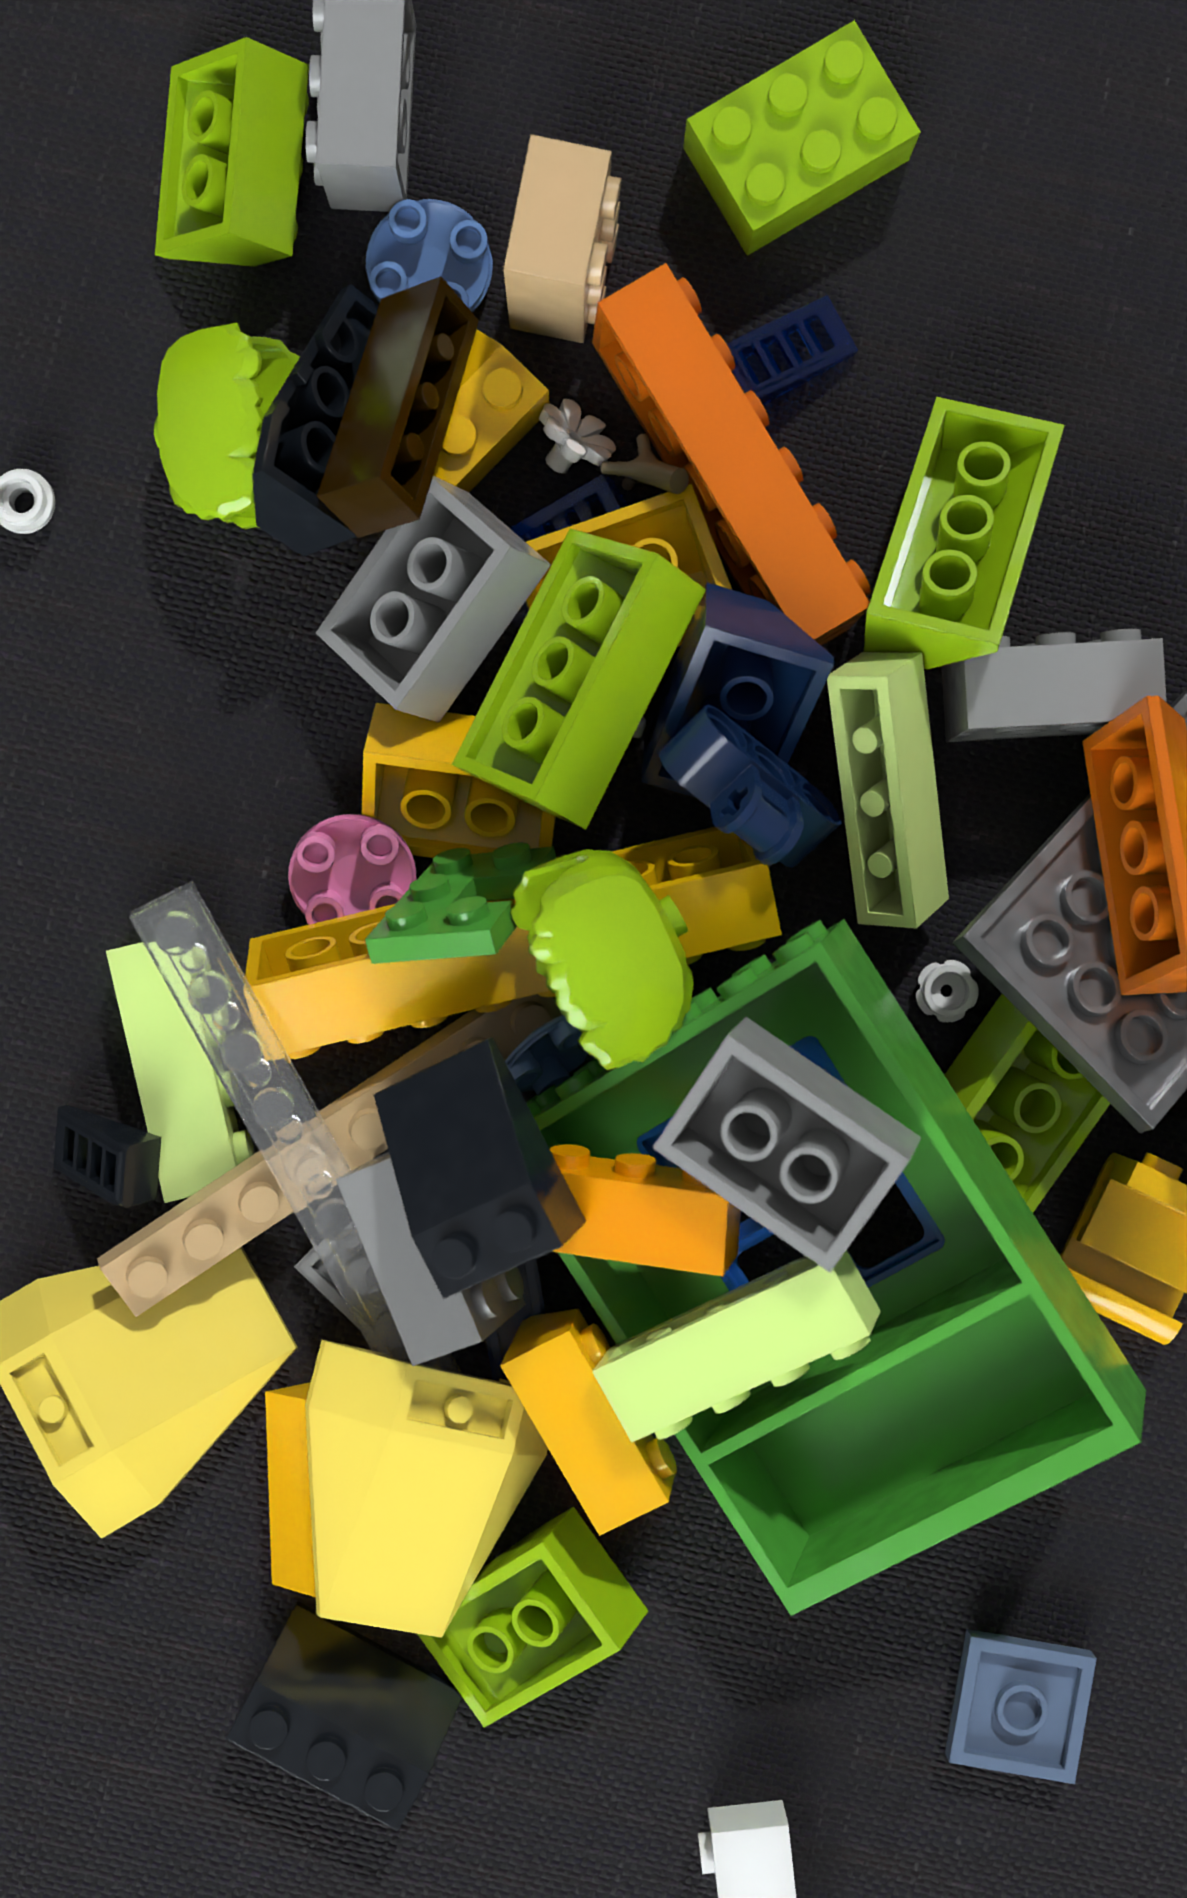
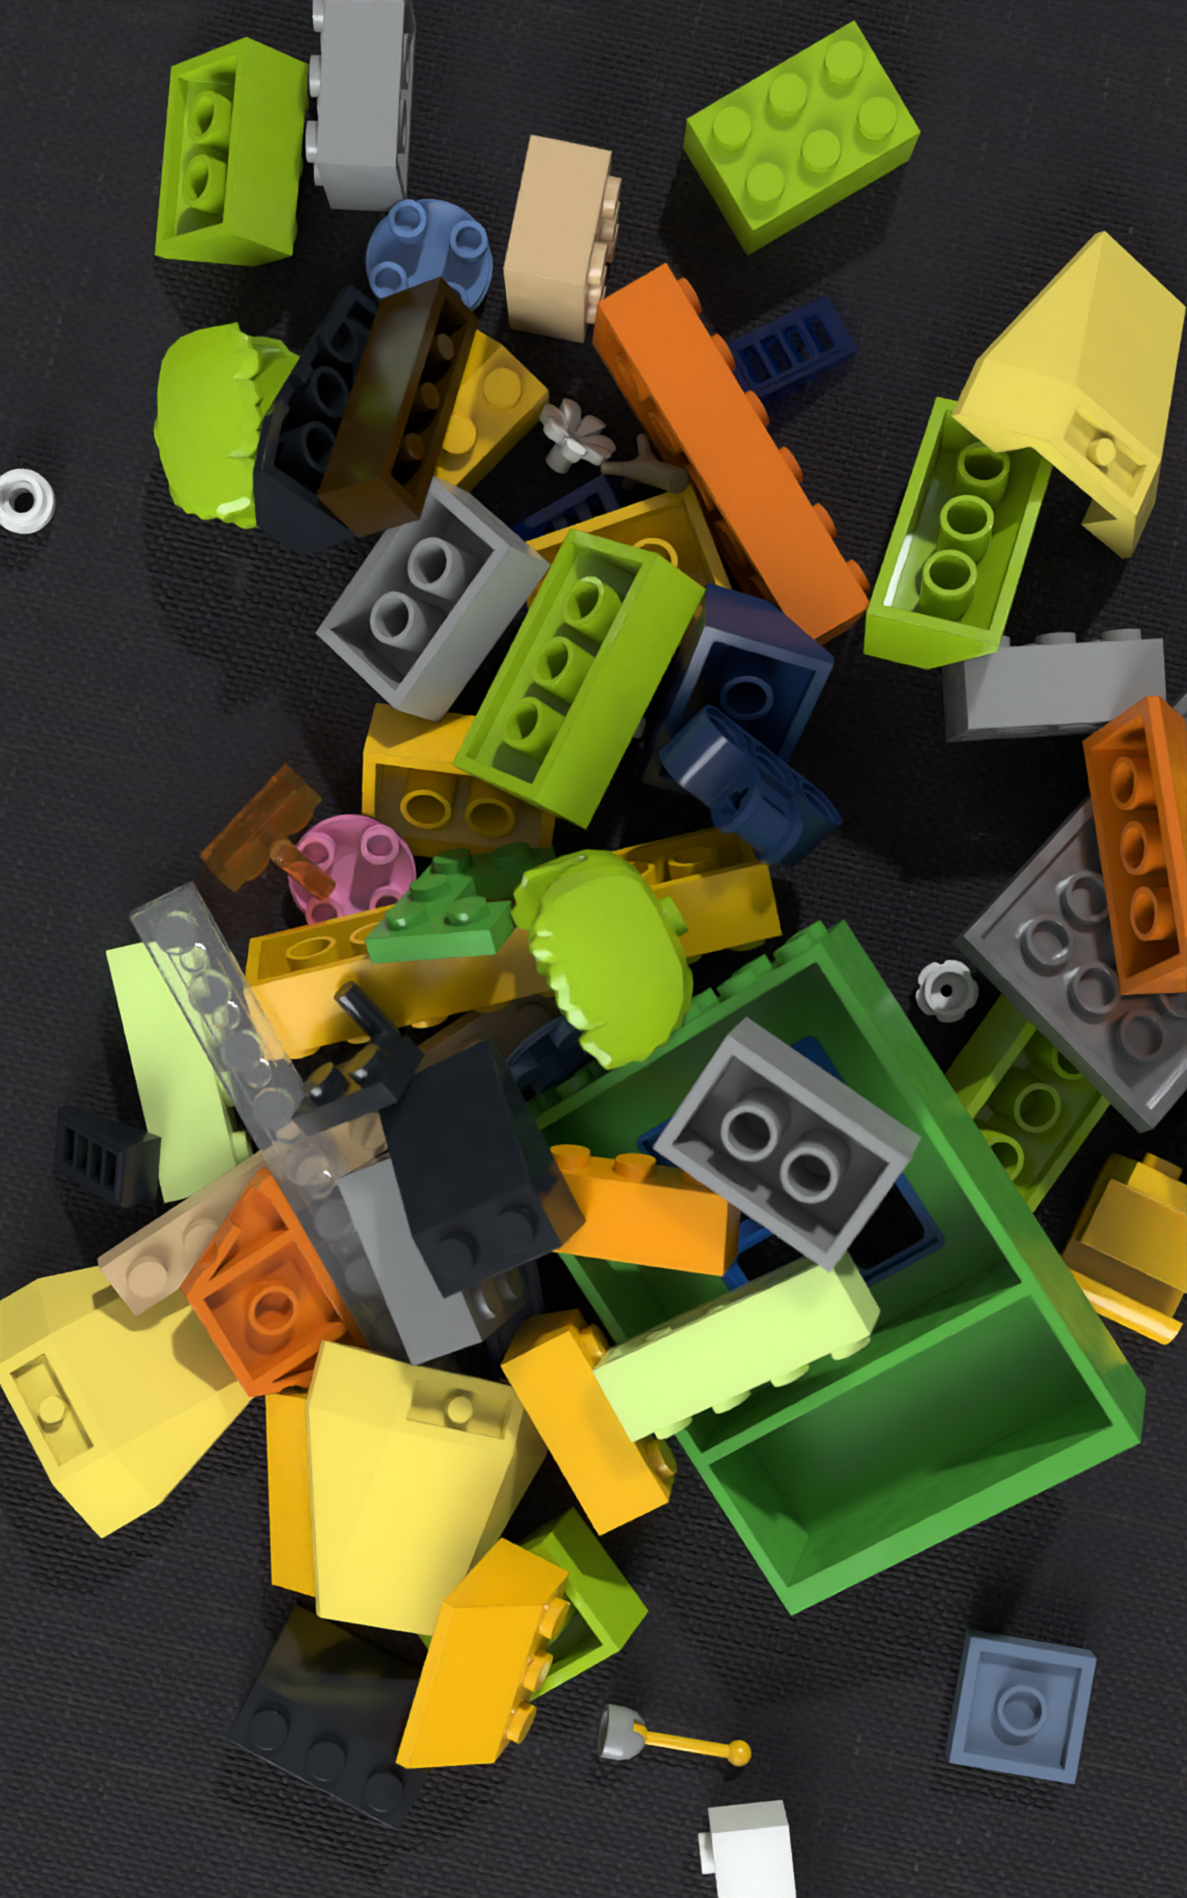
yellowish green brick [827,652,949,929] -> none
none -> orange wing [180,1166,375,1398]
none -> clear orange plate [199,763,336,901]
none -> black plate [291,980,425,1137]
none -> yellow slope [396,1537,570,1769]
none -> hinge [598,1704,751,1767]
none -> light yellow wedge [951,231,1186,559]

